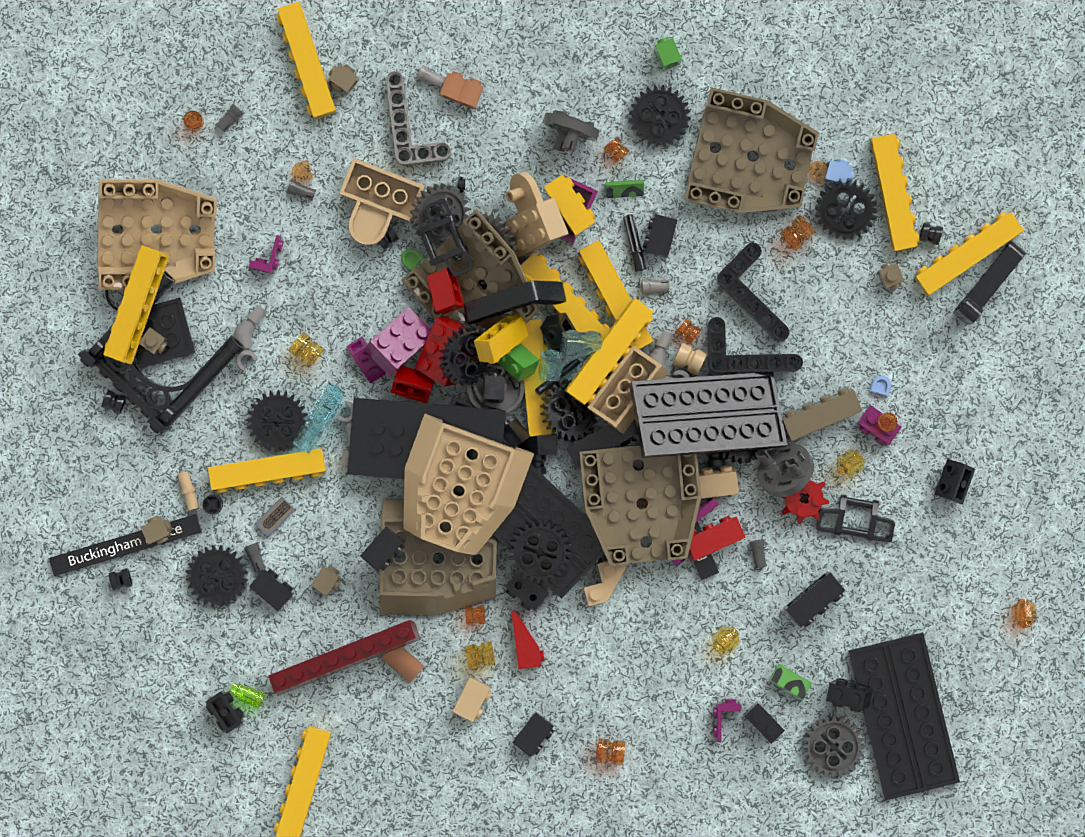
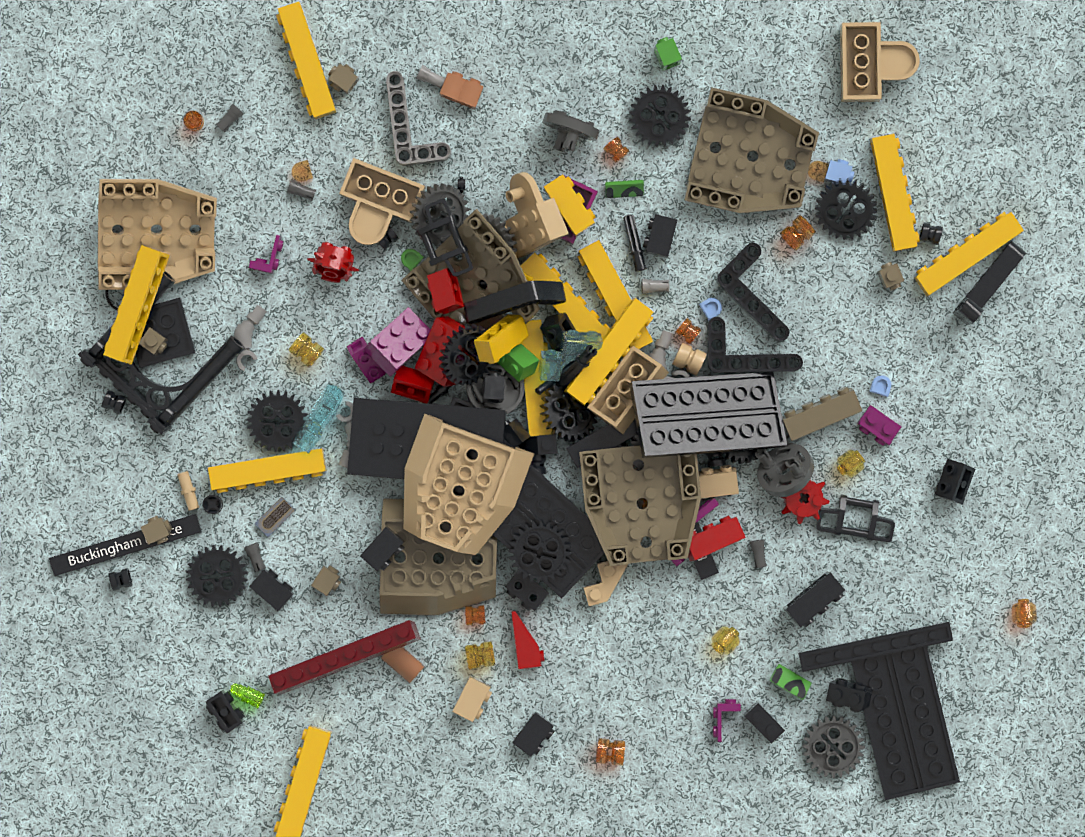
clear orange wheel [876,412,898,432] -> none
none -> red brick [307,242,359,283]
none -> black bar [428,384,453,404]
none -> black axle [559,345,597,386]
none -> light blue tile [699,298,722,321]
none -> black tile [798,622,953,672]
none -> tan brick [840,22,920,102]

